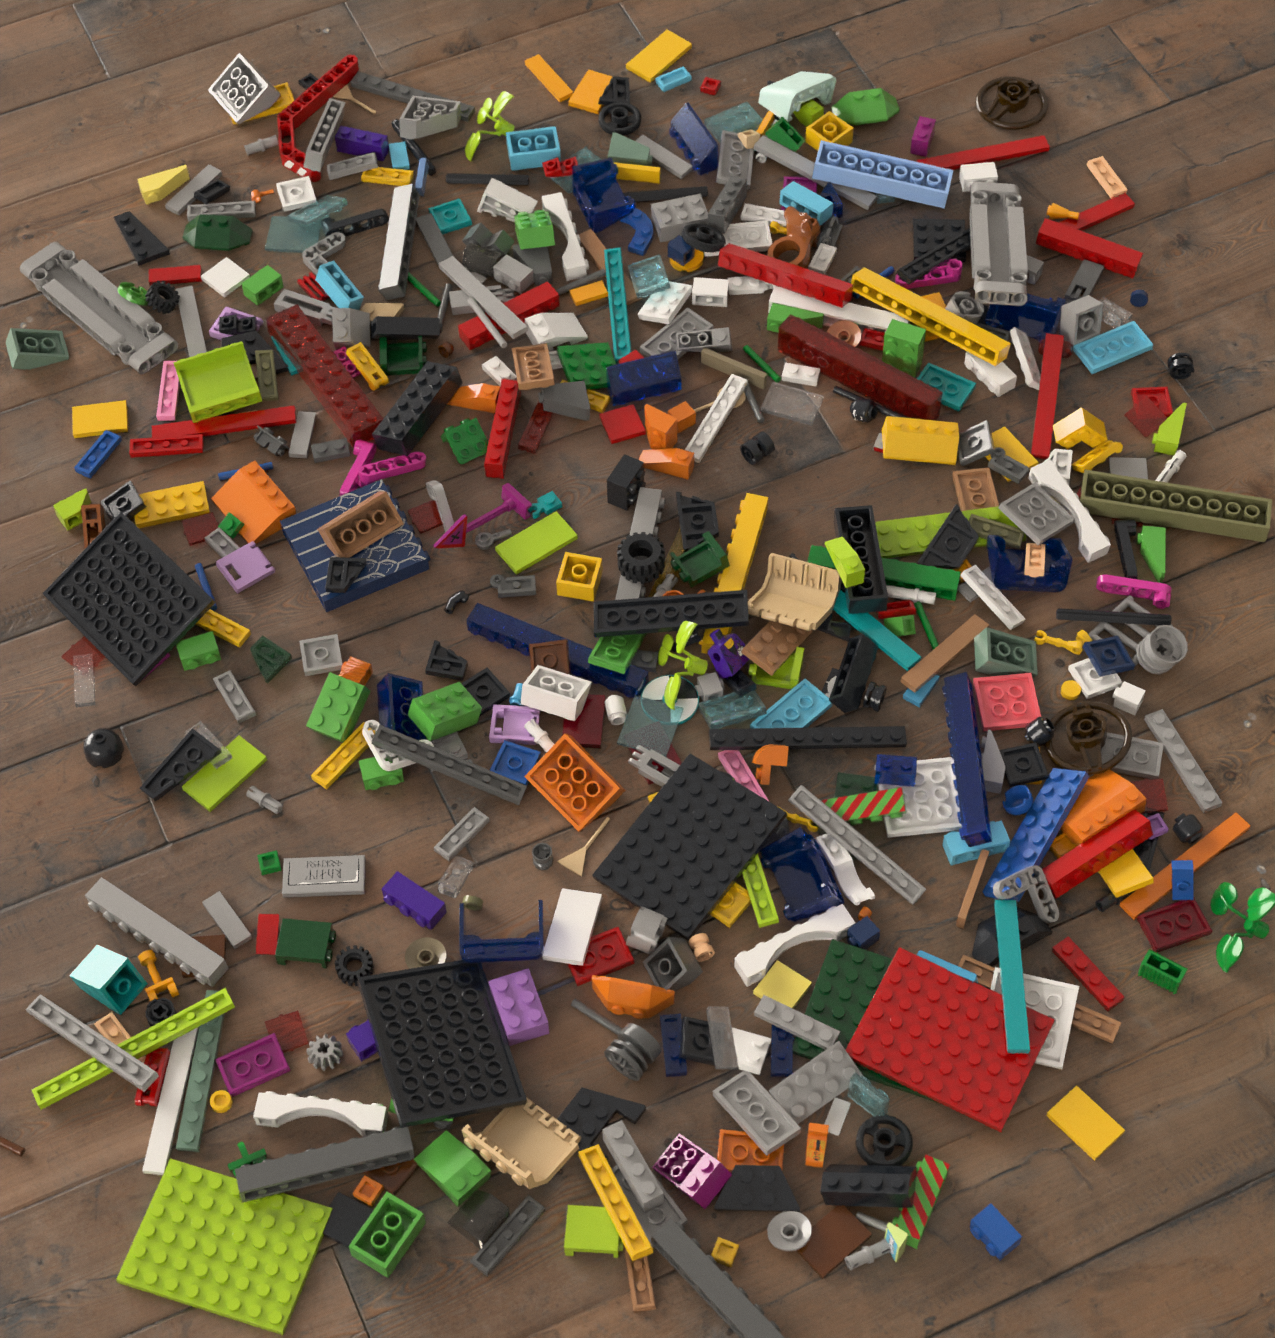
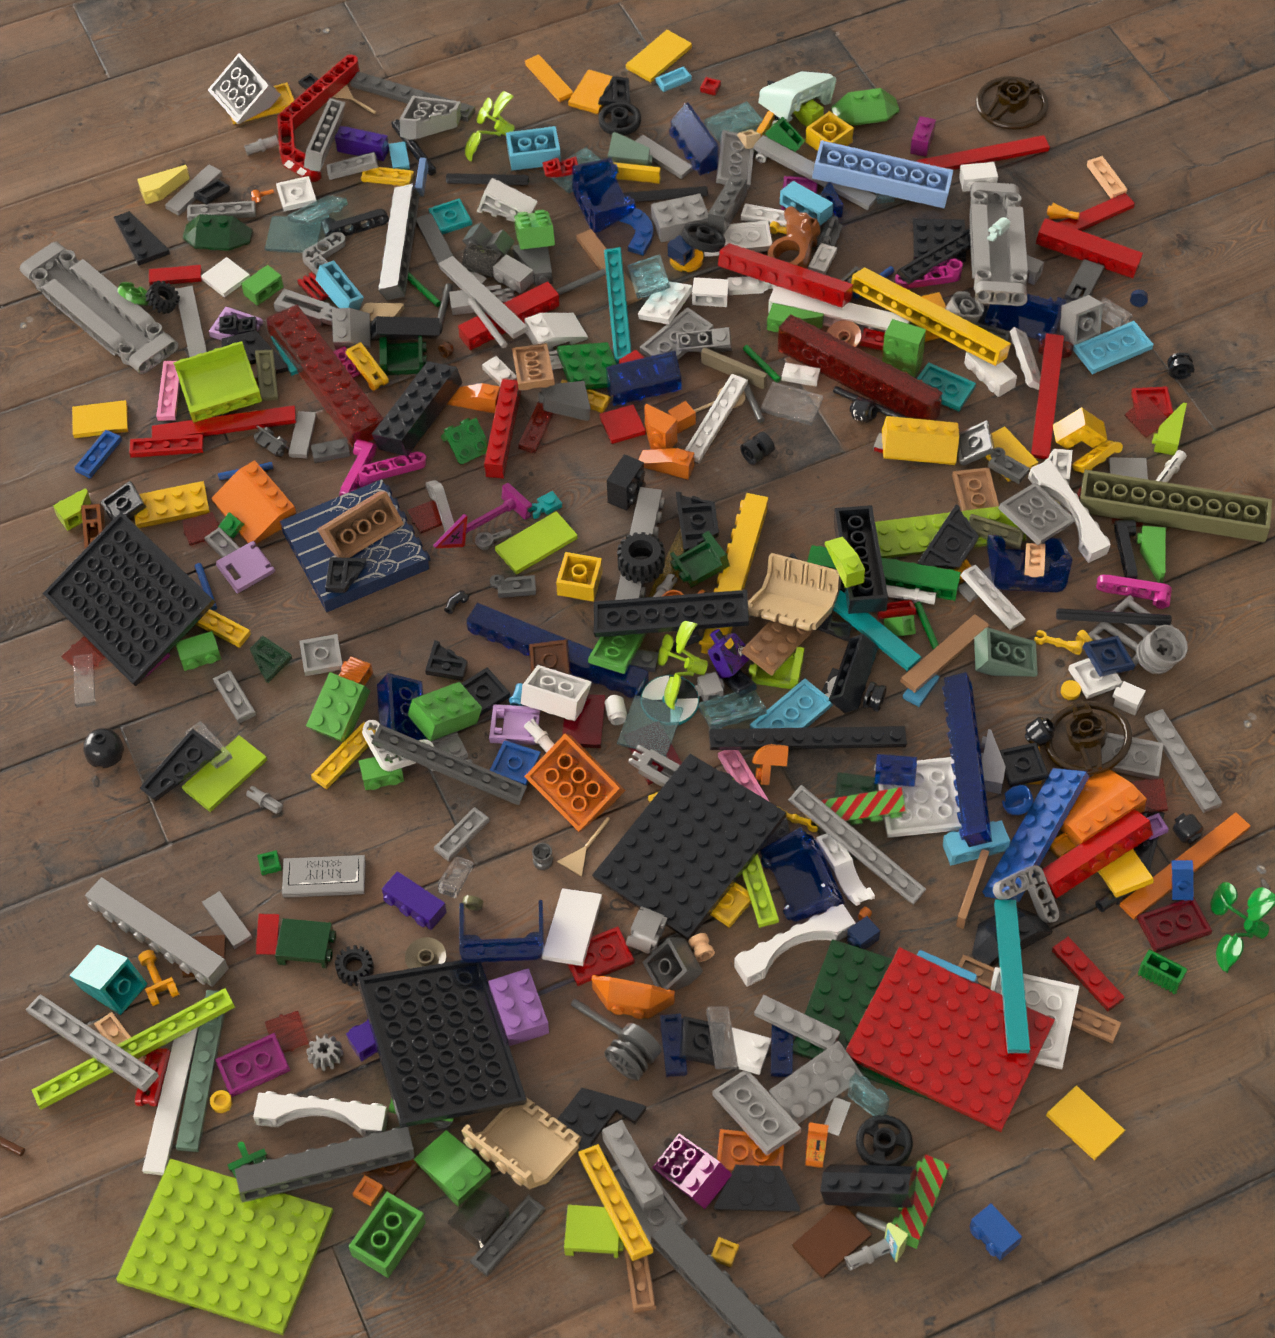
sand green slope [5,328,69,370] -> none
black wheel [145,997,177,1027] -> none
black tile [323,1192,374,1248] -> none
white arch [542,192,589,281] -> none
light orange tile [569,280,608,306] -> none
light yellow tile [753,960,812,1009] -> none
light grey dish [767,1211,812,1251] -> none
coral plate [973,673,1041,732] -> none
none -> light aqua bar [987,217,1010,242]

